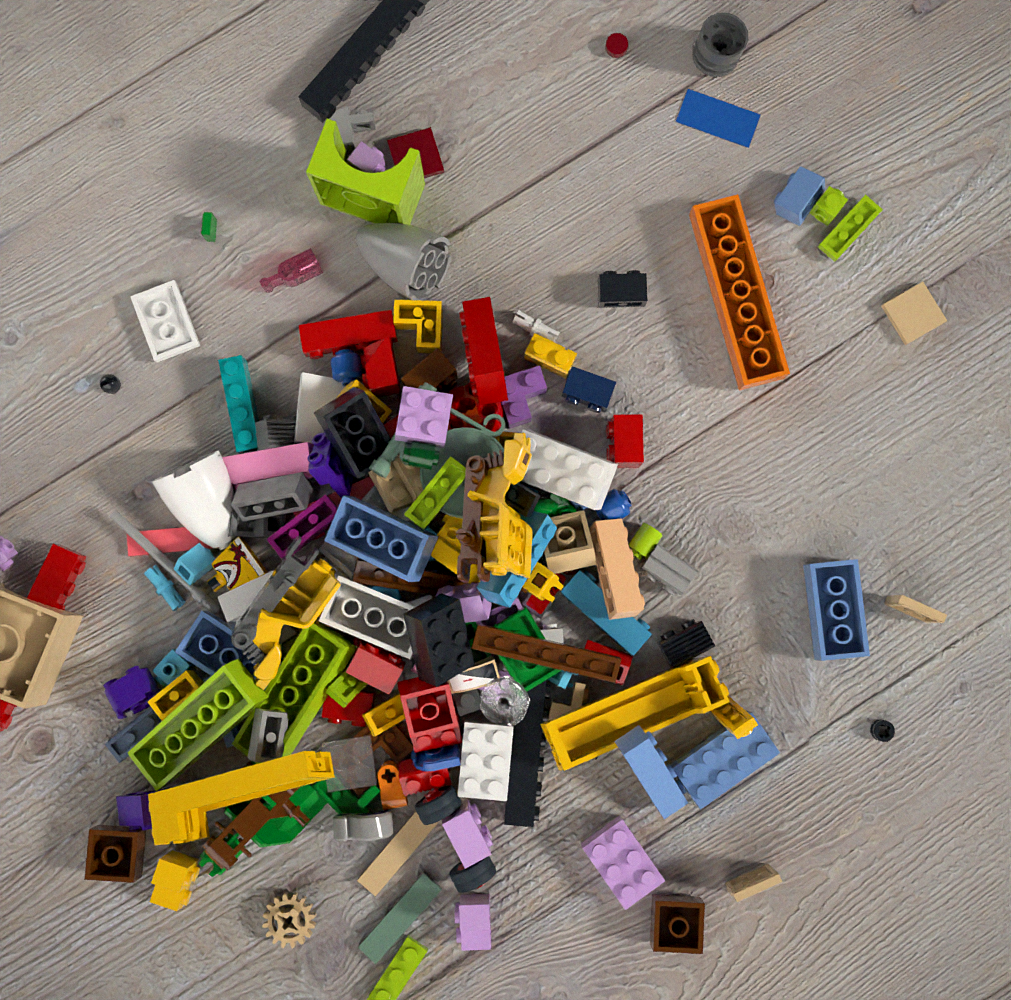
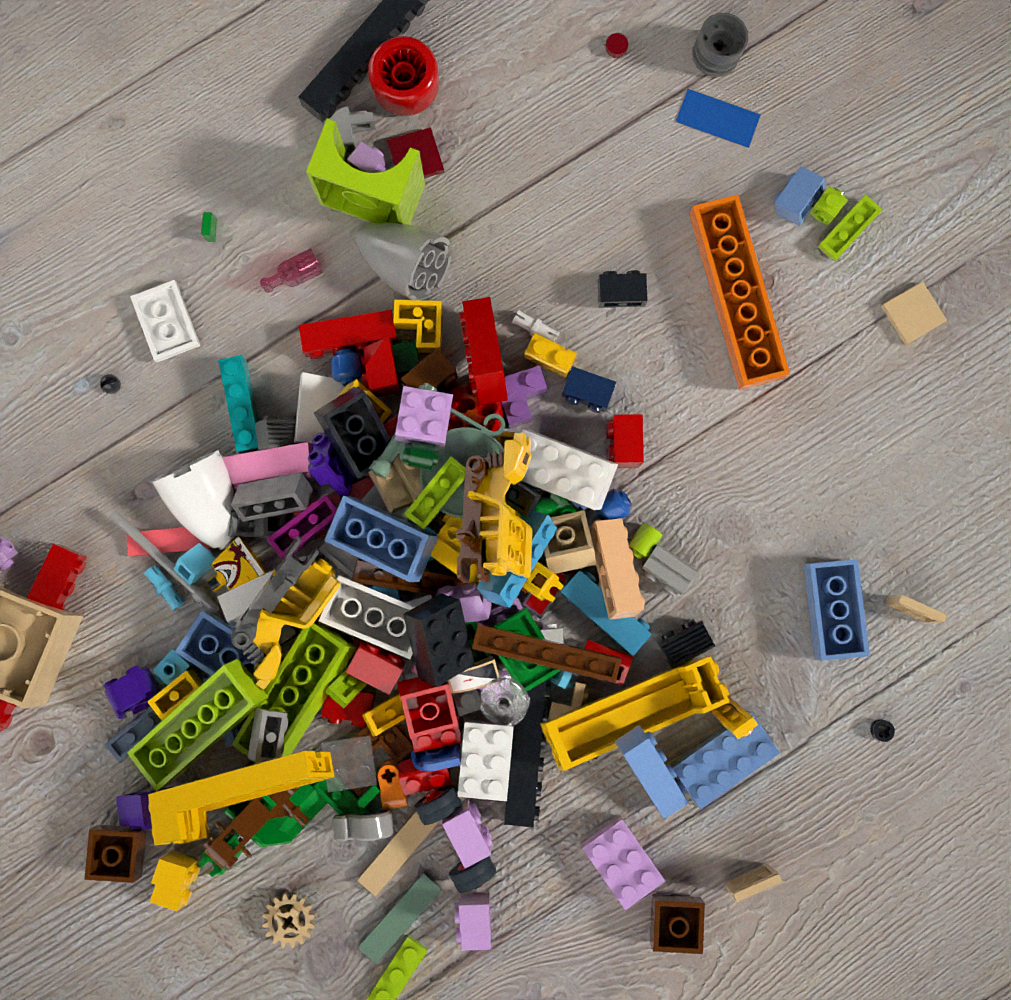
none -> red wheel [368,36,440,116]
none -> dark green brick [392,339,420,377]

